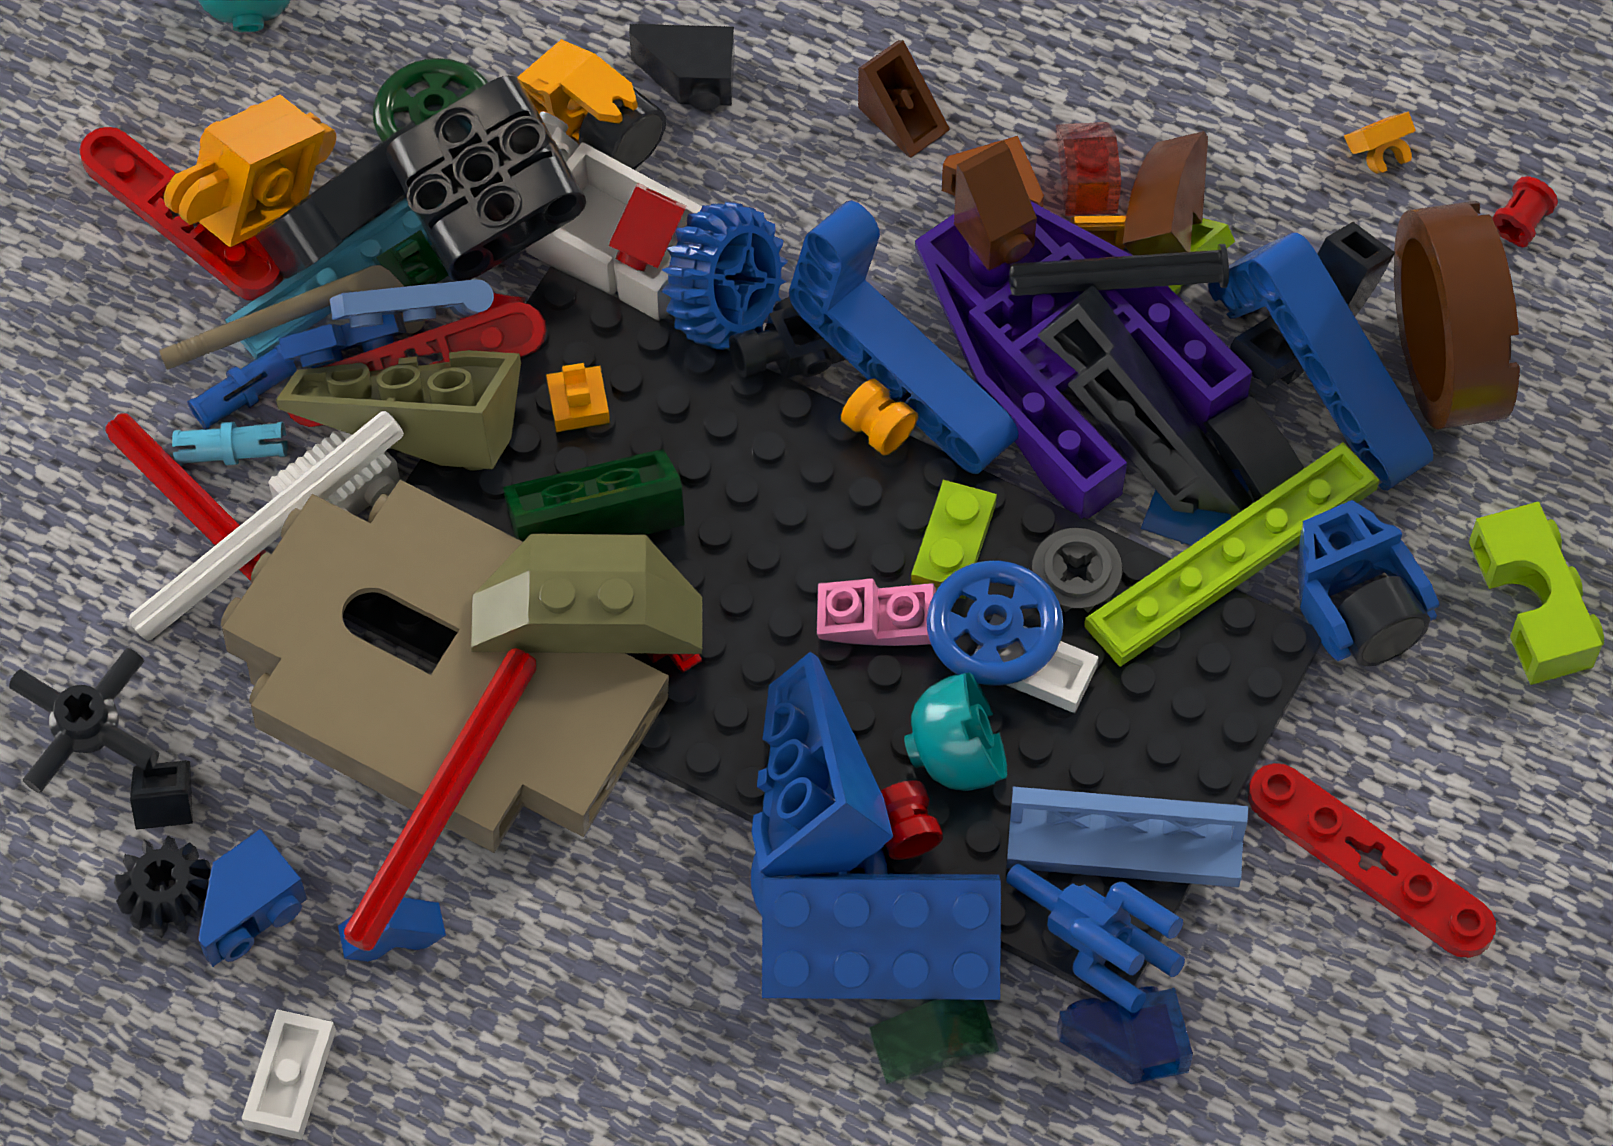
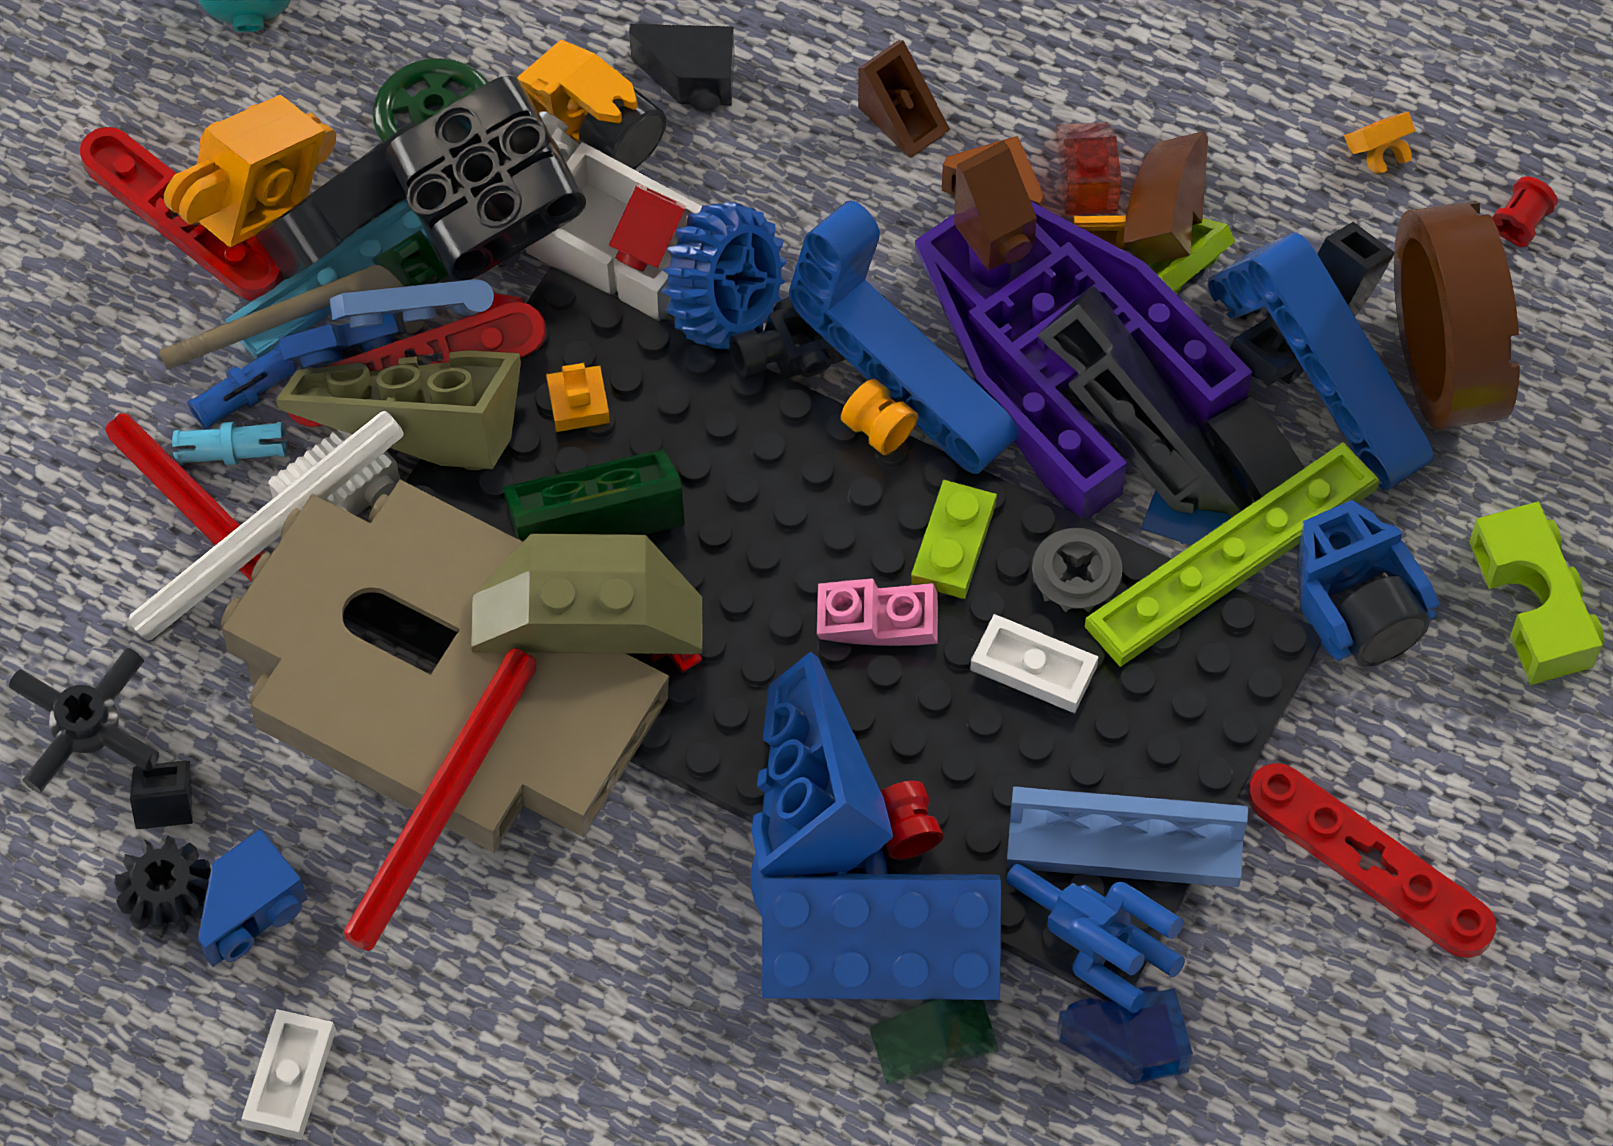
blue piece [338,897,446,962] -> none
teal cylinder [904,673,1007,791] -> none
blue plate [927,561,1063,685] -> none
black axle [1009,244,1229,296] -> none

